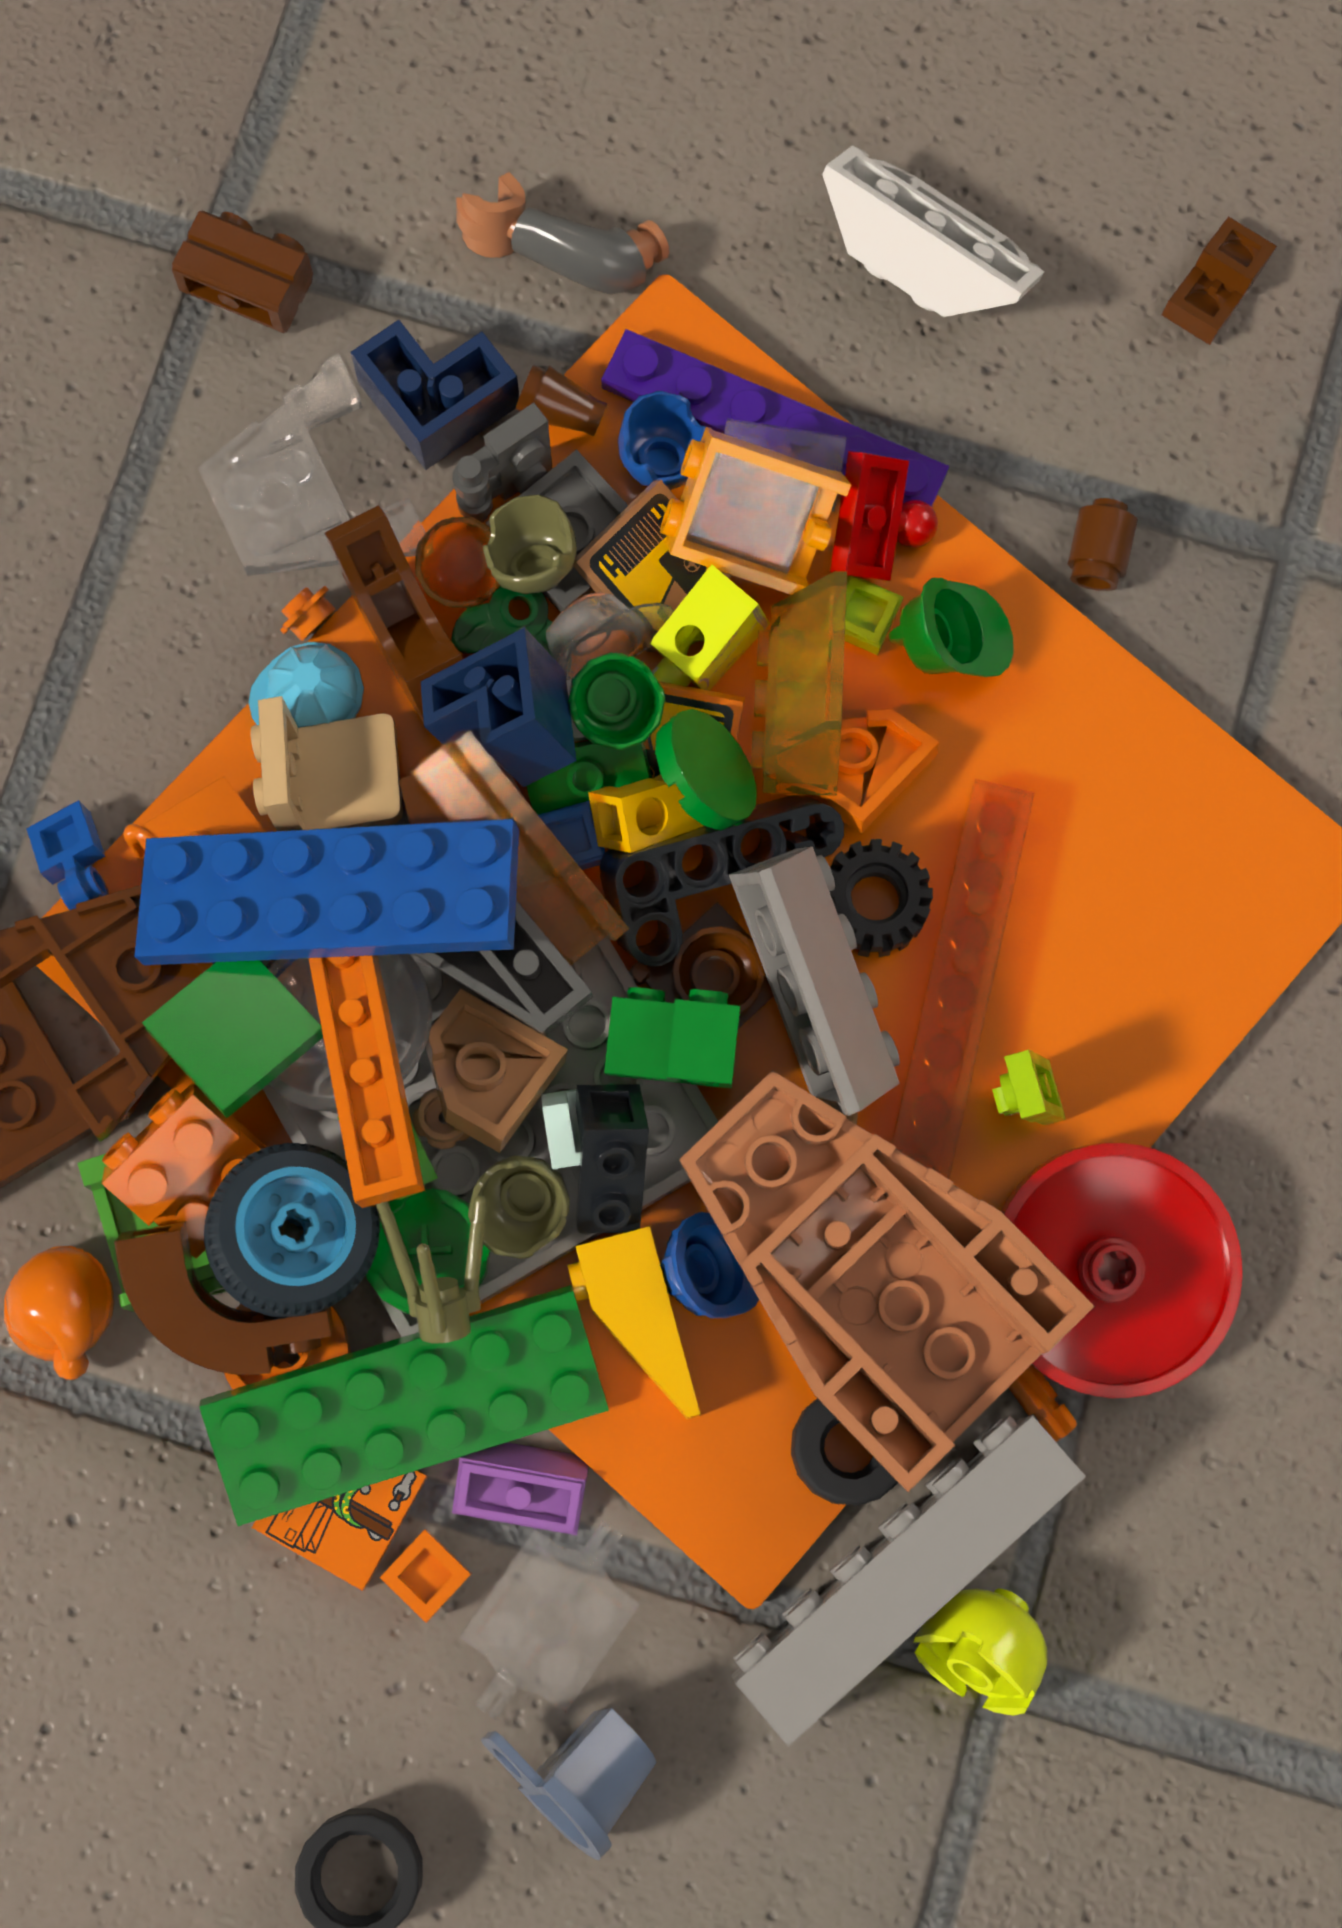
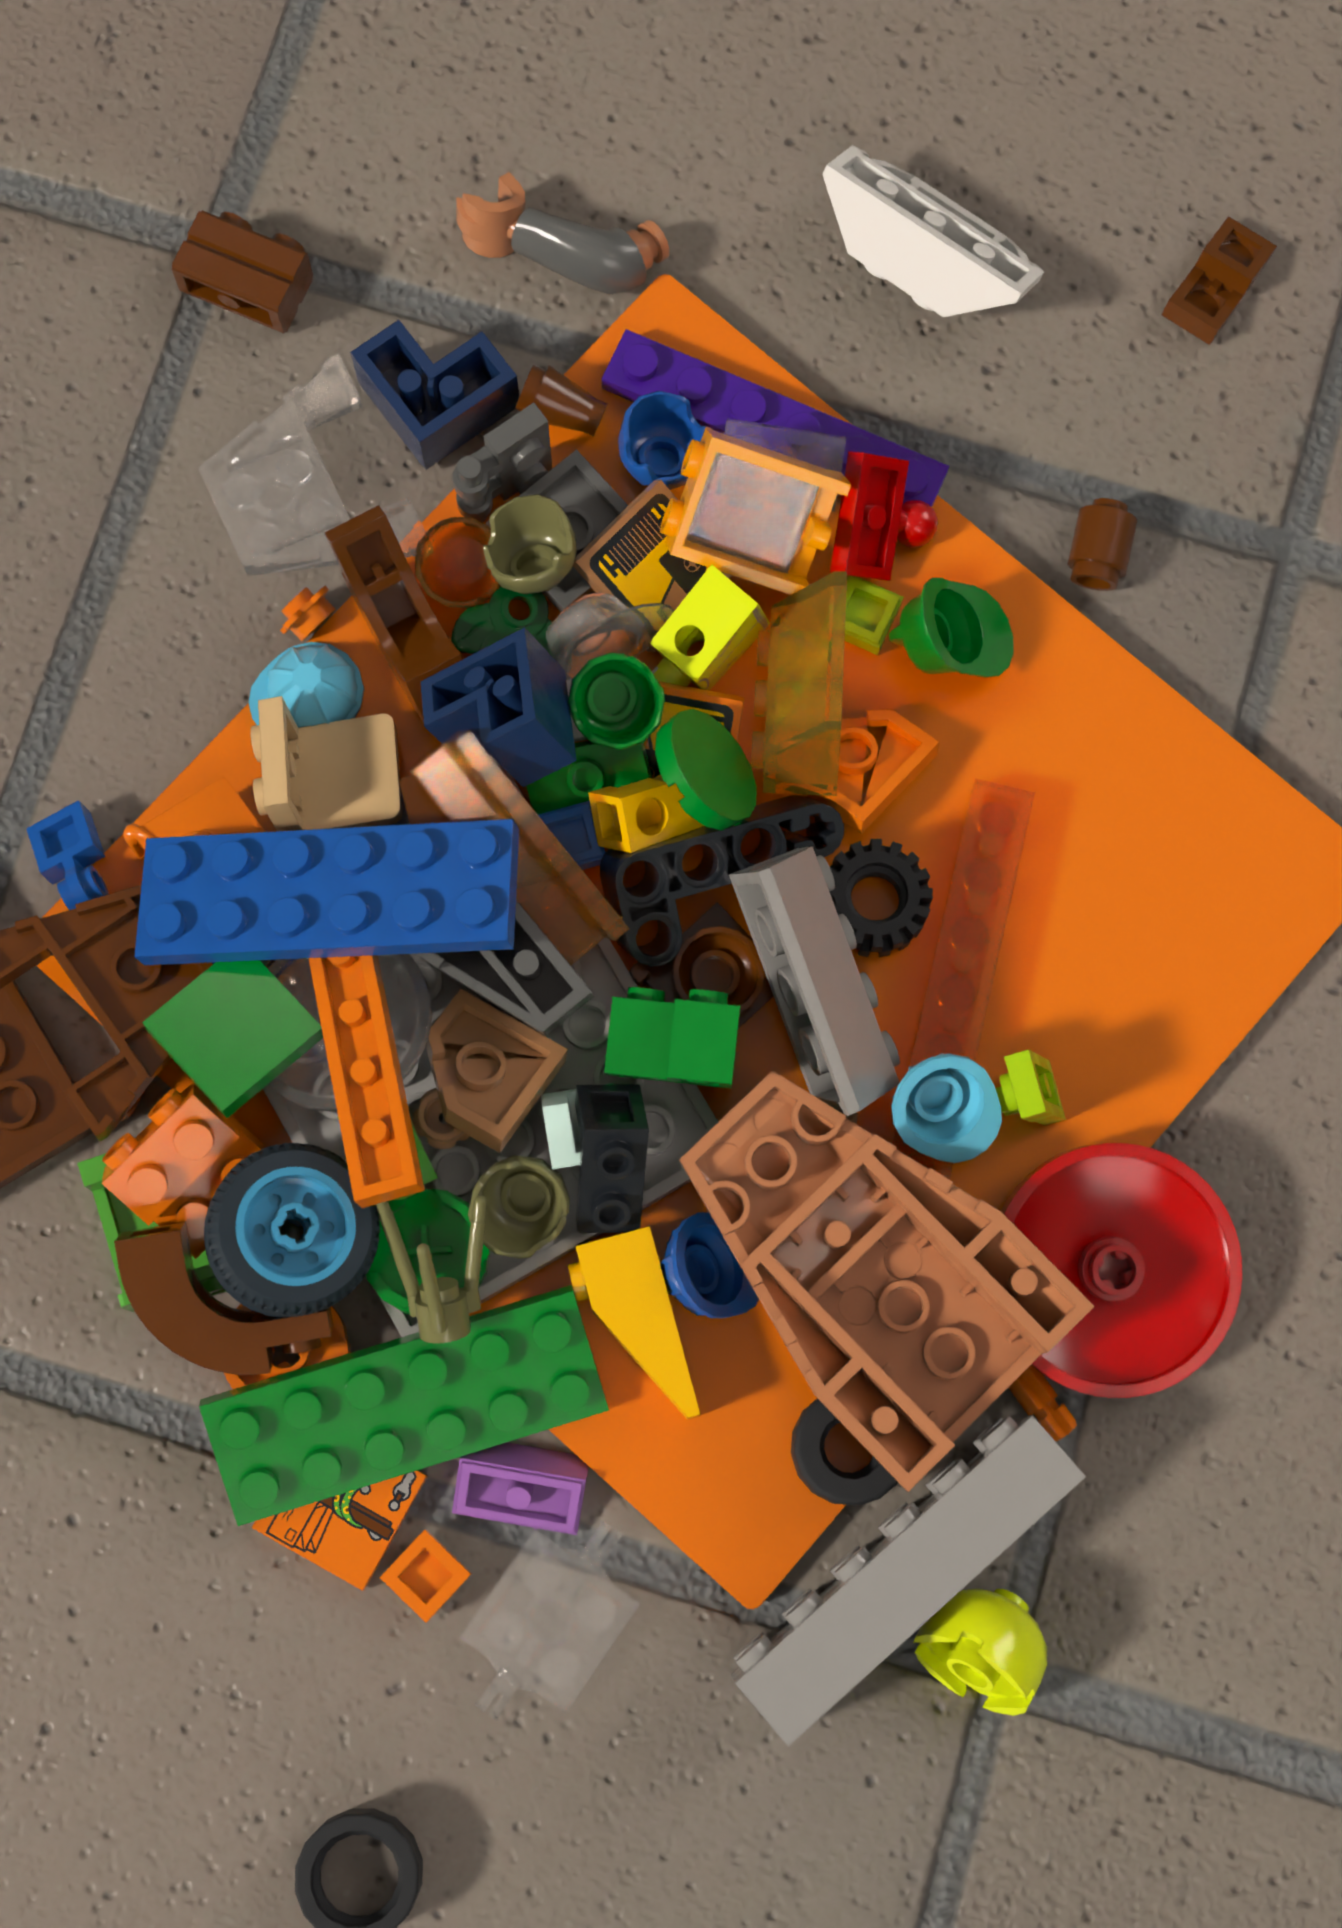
orange piece [4,1246,115,1380] -> none
sand blue container [481,1708,656,1861] -> none
none -> medium azure piece [891,1053,1002,1163]

